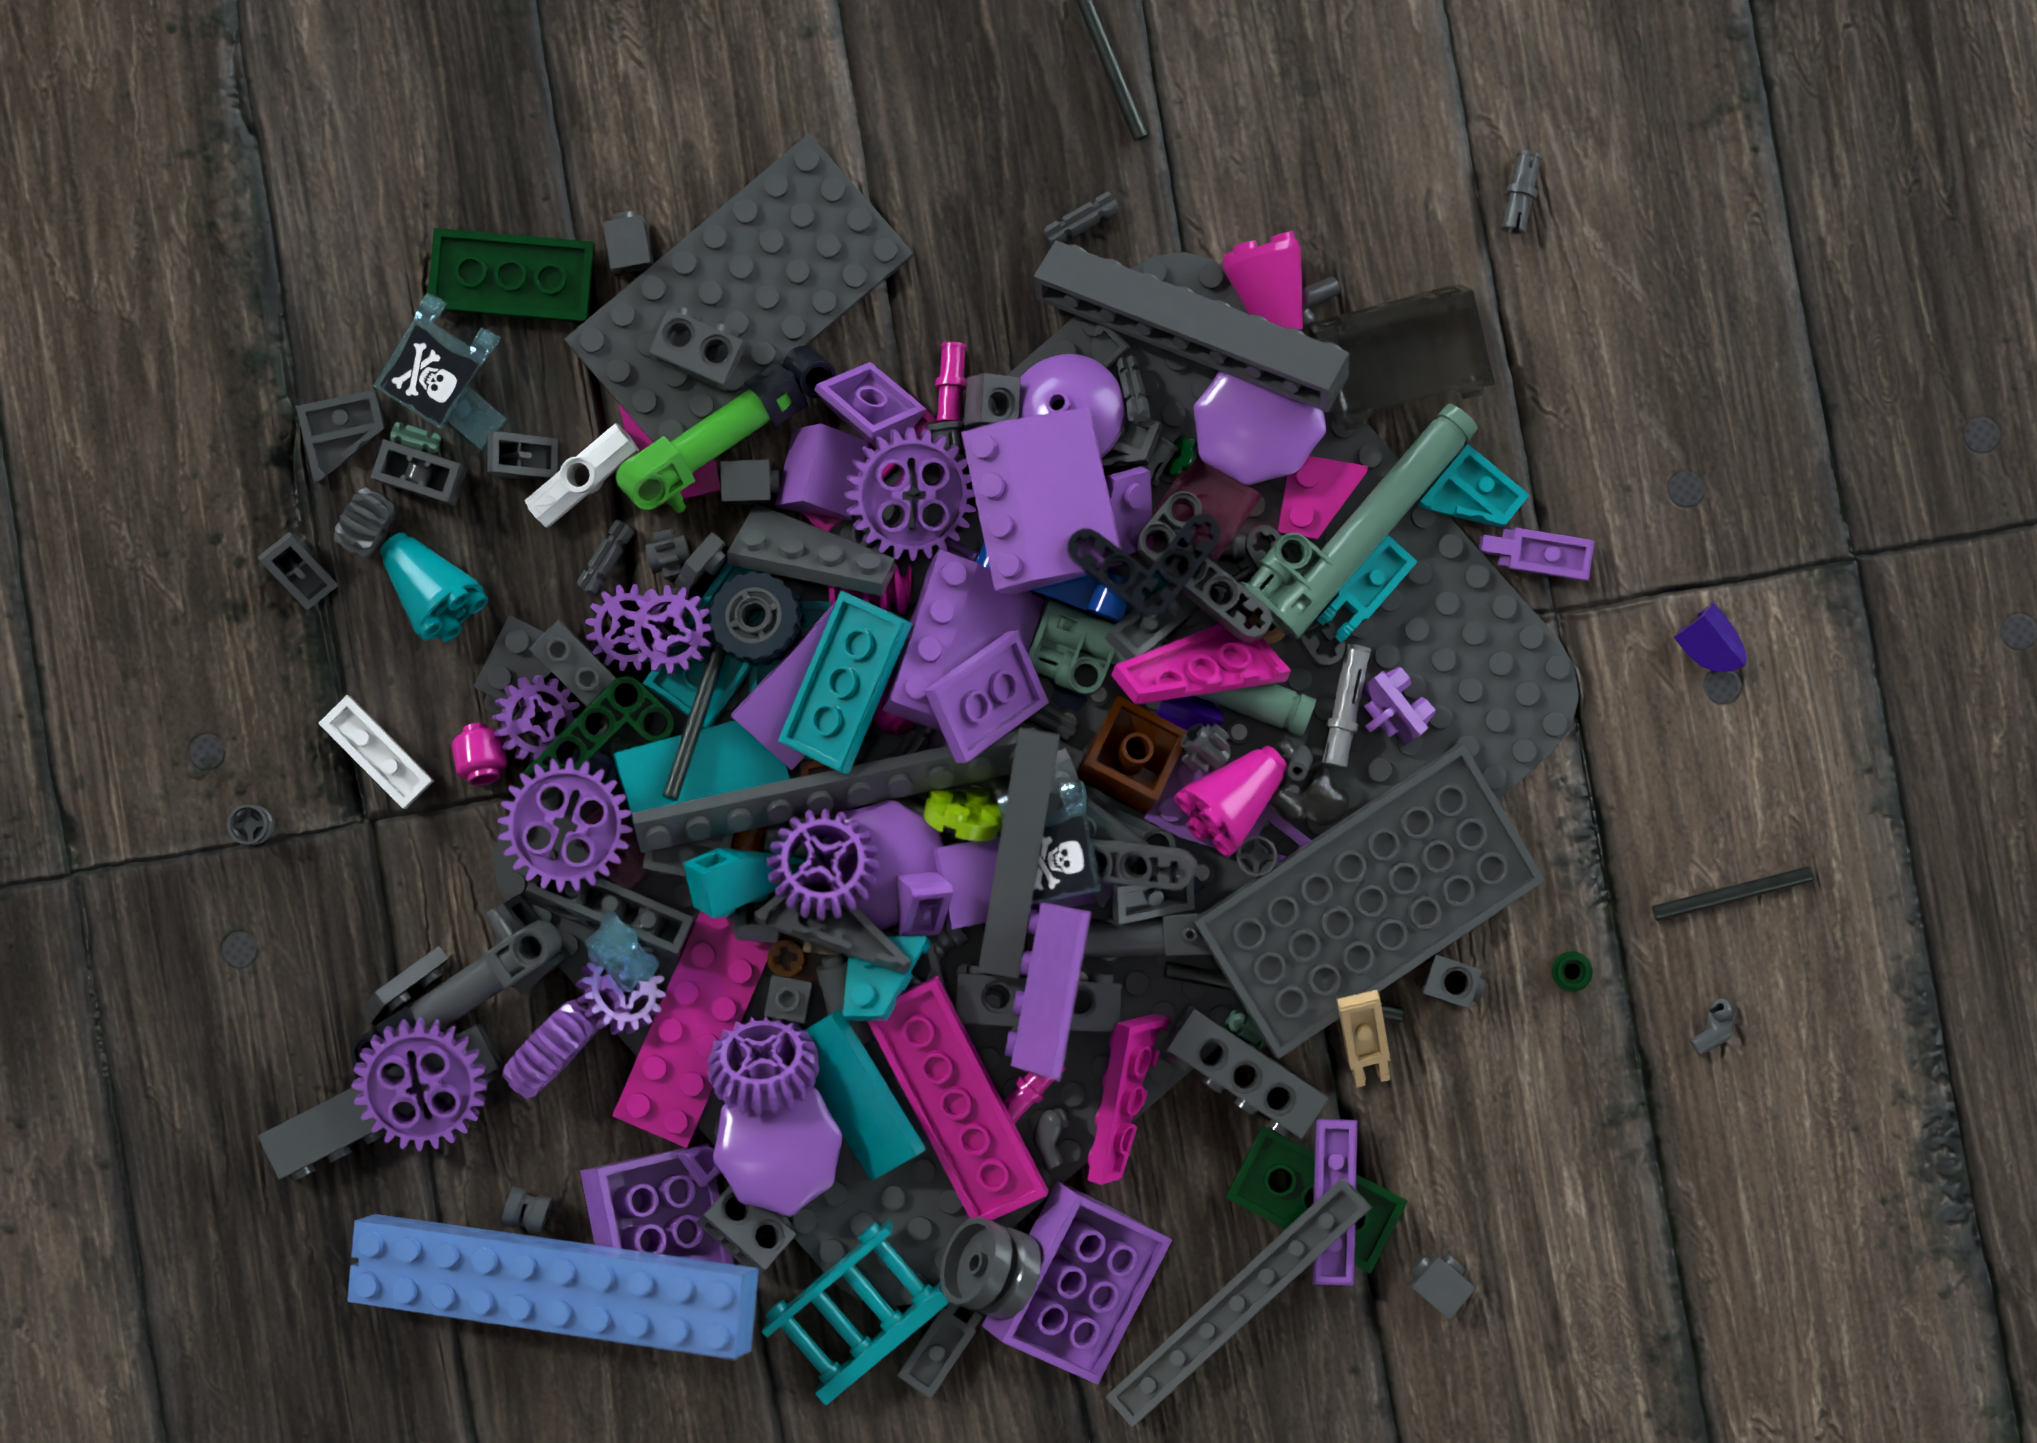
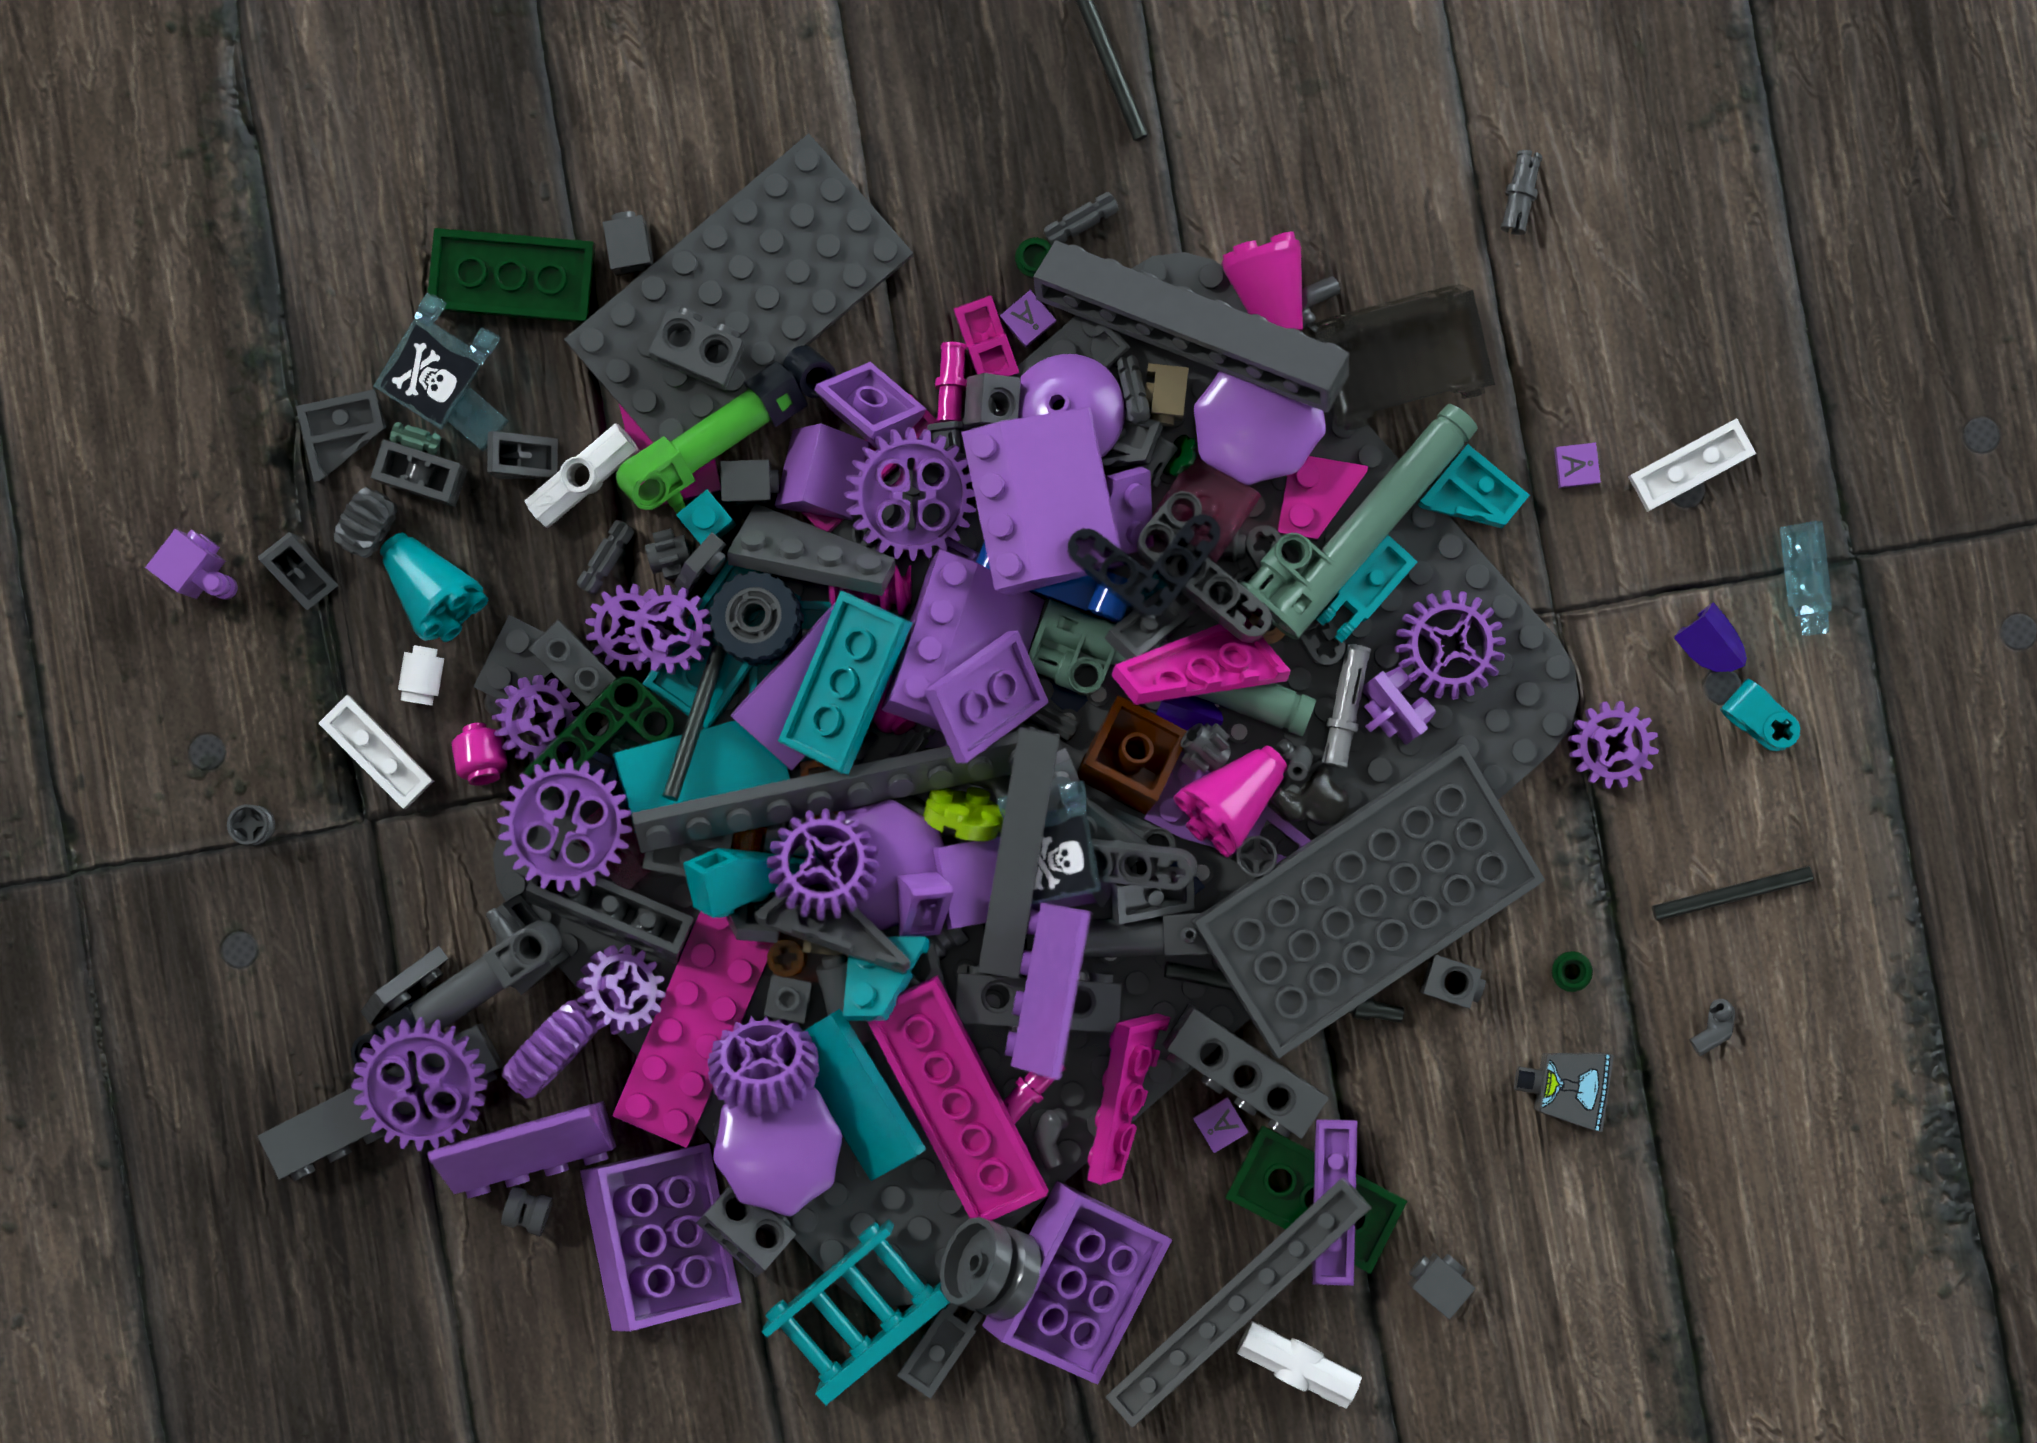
medium blue piece [347,1214,759,1359] -> none
clear light blue hips [585,912,659,992] -> none
medium lavender tile [677,1146,721,1187] -> none
sand green piece [1225,1010,1267,1049] -> none
tan hinge [1337,990,1390,1088] -> none
medium lavender hinge [1479,528,1595,582] -> none
none -> medium lavender brick [145,529,238,600]
none -> white brick [398,645,444,706]
none -> medium lavender slope [428,1101,616,1199]
none -> teal brick [676,489,737,544]
none -> dark pink slope [953,295,1019,376]
none -> medium lavender tile [1000,290,1056,348]
none -> dark green plate [1015,237,1052,278]
none -> dark tan brick [1145,363,1189,426]
none -> medium lavender tile [1193,1097,1249,1153]
none -> white piece [1236,1321,1362,1409]
none -> medium lavender gear [1395,590,1506,700]
none -> dark grey torso [1514,1052,1614,1132]
none -> medium lavender tile [1554,443,1601,488]
none -> medium lavender gear [1569,701,1659,789]
none -> white plate [1628,418,1756,512]
none -> teal piece [1720,678,1801,752]
none -> clear light blue hinge [1780,521,1832,636]

